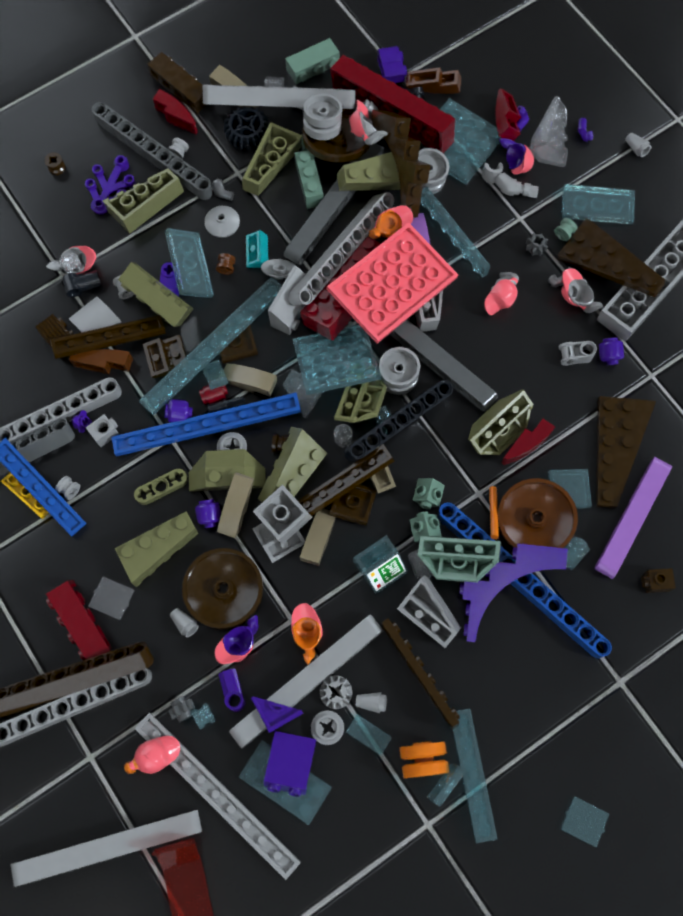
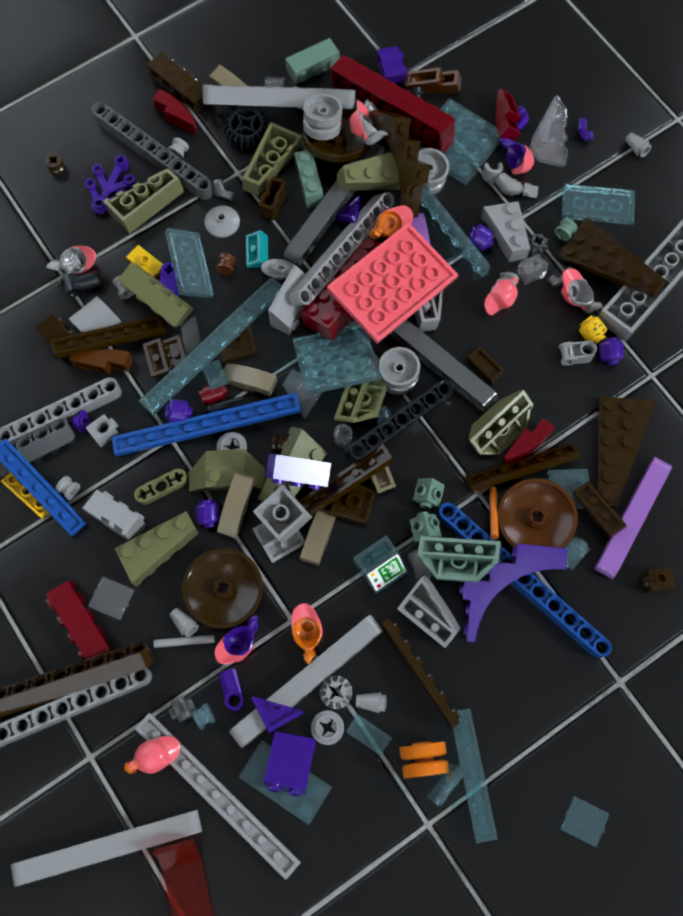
none -> light grey wedge [82,490,147,541]
none -> yellow plate [126,245,163,278]
none -> light grey bar [154,635,215,648]
none -> dark brown brick [259,176,286,221]
none -> brick [266,454,331,490]
none -> dark purple tile [336,196,362,223]
none -> dark brown plate [465,443,581,492]
none -> dark brown tile [466,346,506,385]
none -> dark purple head [467,224,495,251]
none -> light grey wedge [481,201,530,262]
none -> clear brick [517,254,548,285]
none -> dark brown tile [572,481,627,539]
none -> yellow head [579,315,607,344]

